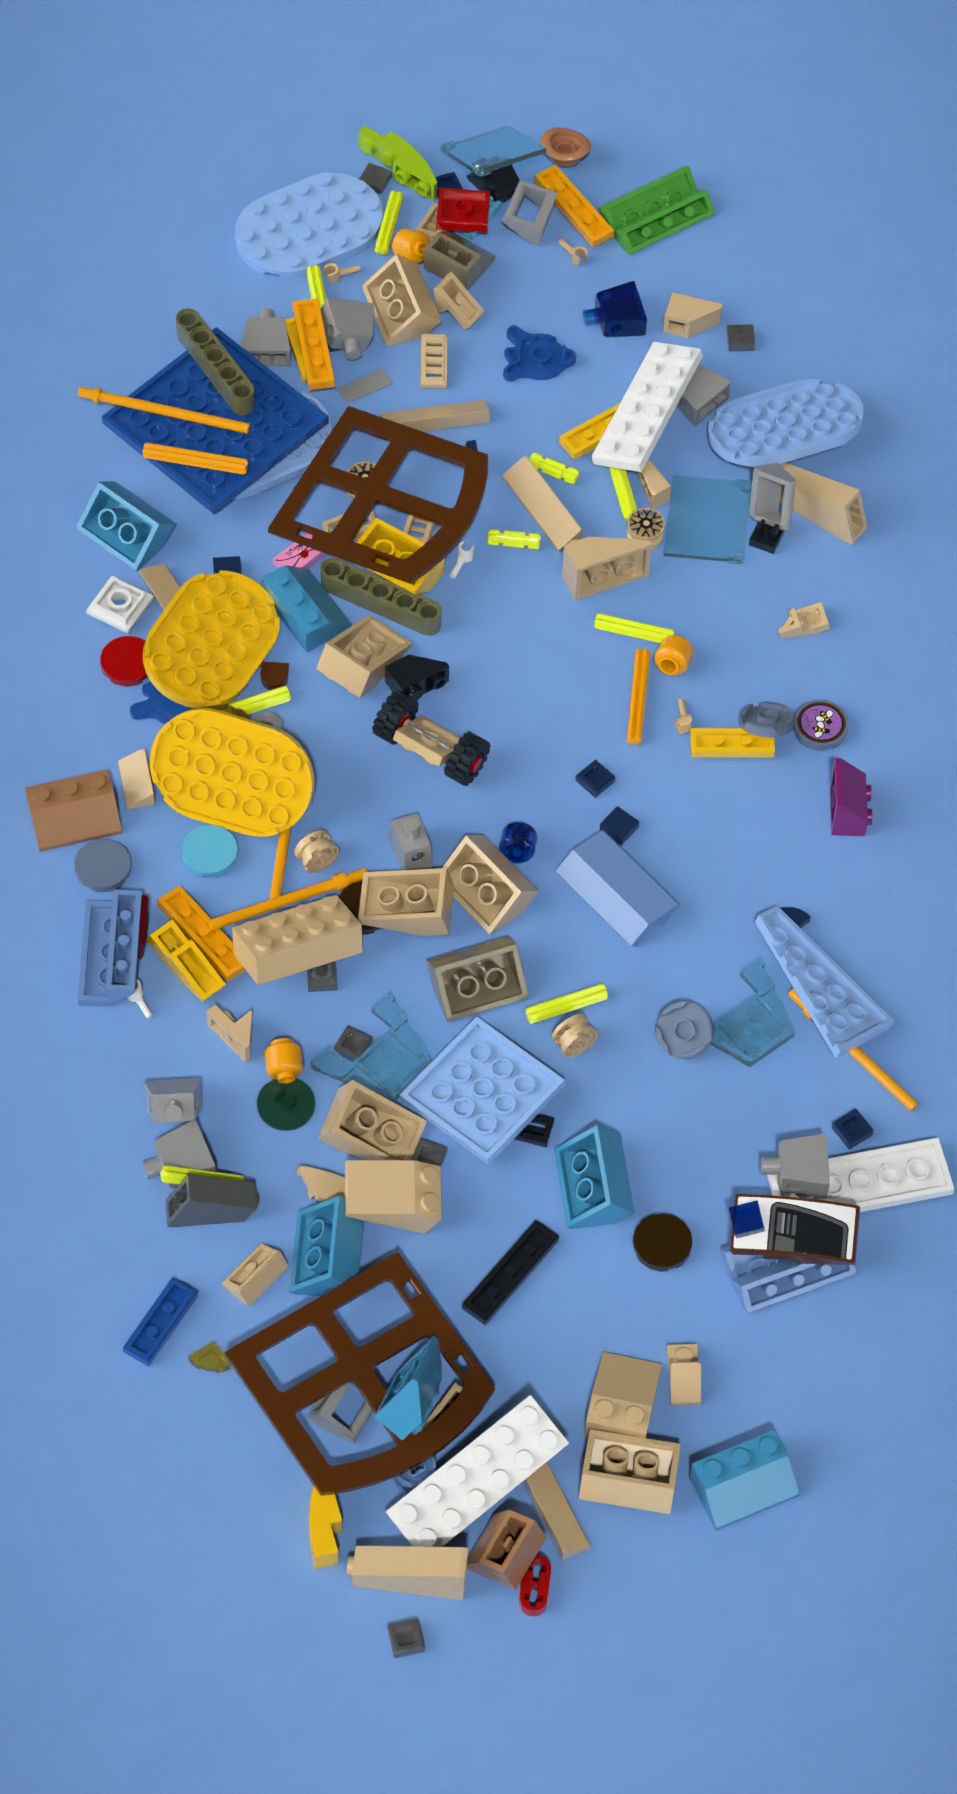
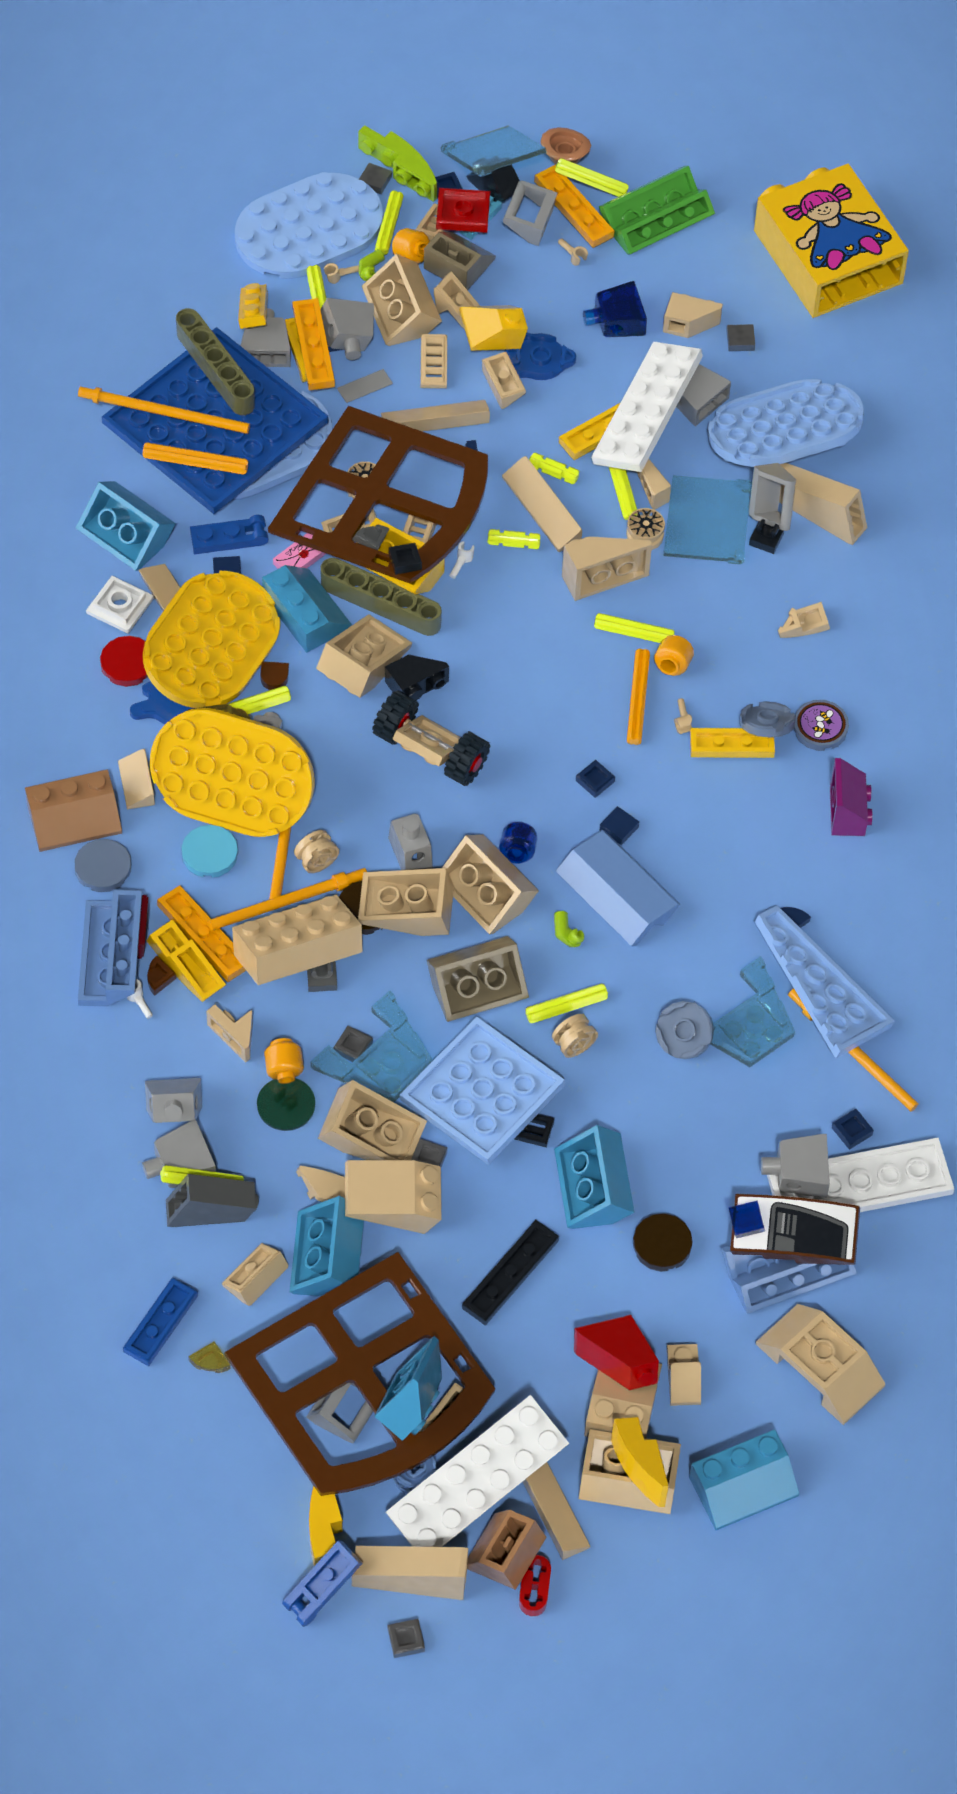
none -> reddish brown tile [147,956,176,996]
none -> blue plate [190,515,269,554]
none -> yellow plate [238,283,268,329]
none -> plate [282,1541,363,1627]
none -> dark grey tile [352,525,389,550]
none -> lime arm [359,249,385,281]
none -> black plate [389,543,422,575]
none -> yellow slope [459,305,528,351]
none -> tan slope [482,352,526,409]
none -> lime arm [554,911,585,948]
none -> neon yellow axle [555,158,629,197]
none -> red slope [574,1315,659,1390]
none -> yellow slope [611,1417,668,1507]
none -> yellow brick [754,163,909,318]
none -> tan slope [756,1304,886,1425]

